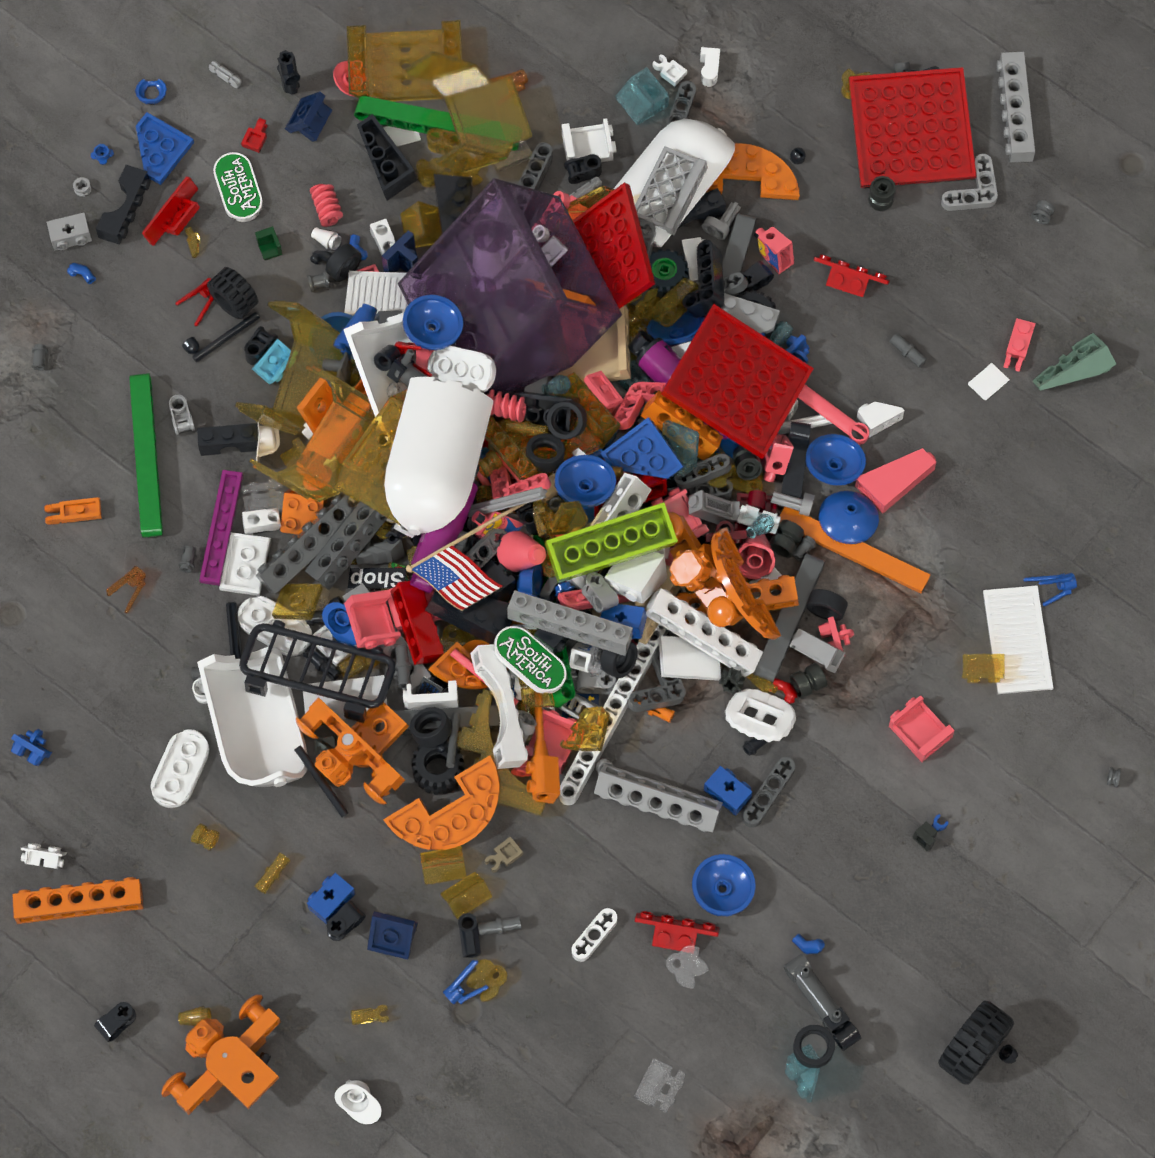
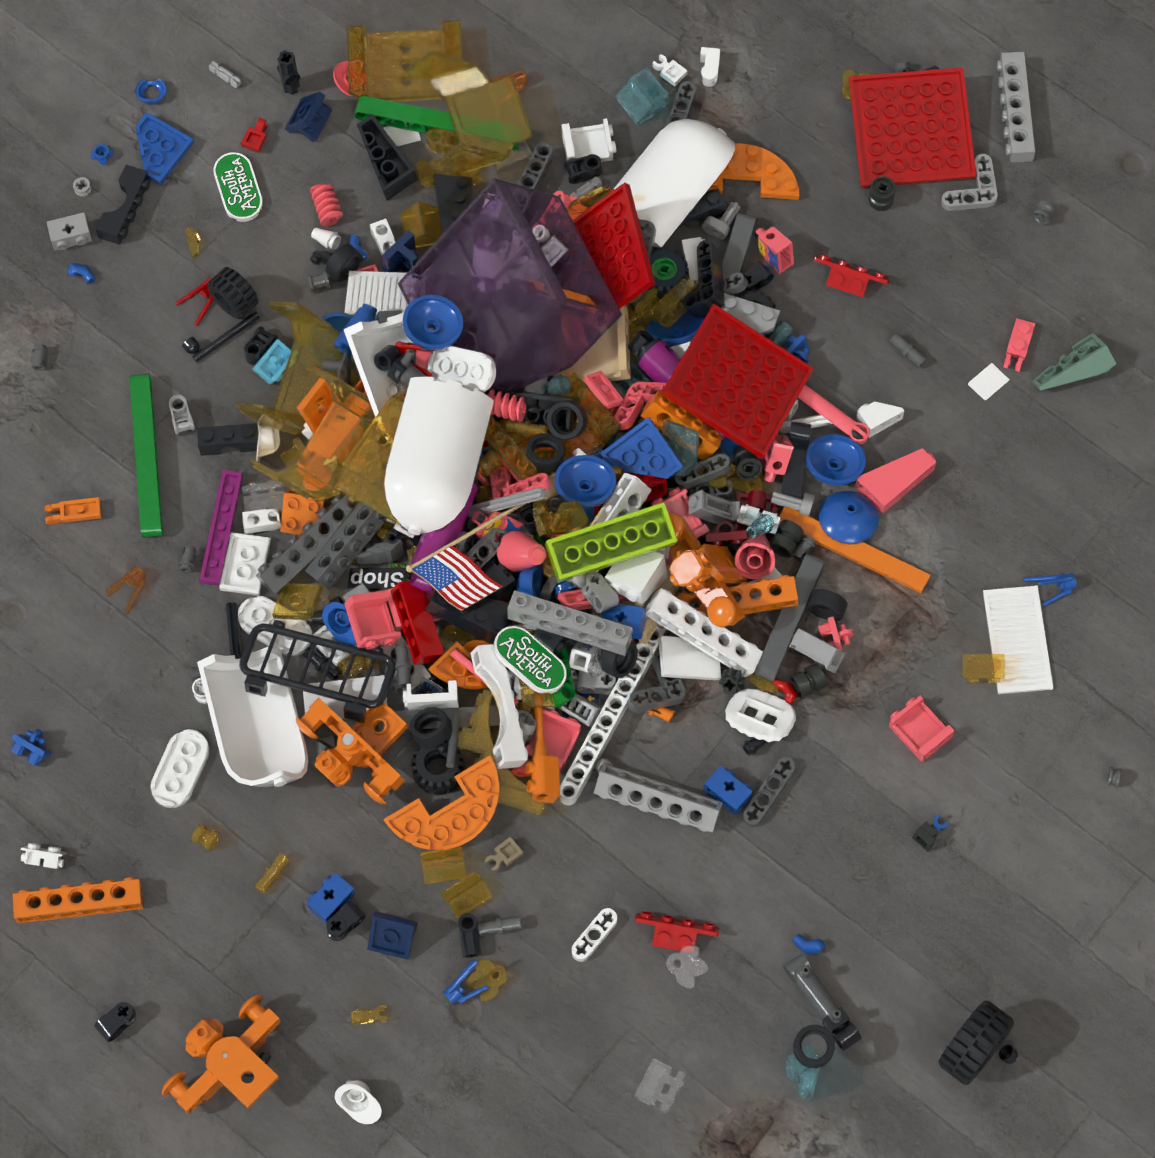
red bracket [142,176,200,246] -> none
clear yellow cone [178,1006,212,1026] -> none
dark green panel [255,226,282,260] -> none
black bar [294,745,348,818] -> none
clear yellow slope [560,706,610,751] -> none
light grey fence [635,146,708,235] -> none
blue dish [692,854,756,916] -> none
orange plate [711,527,781,640] -> none
black hinge [790,147,806,164] -> none

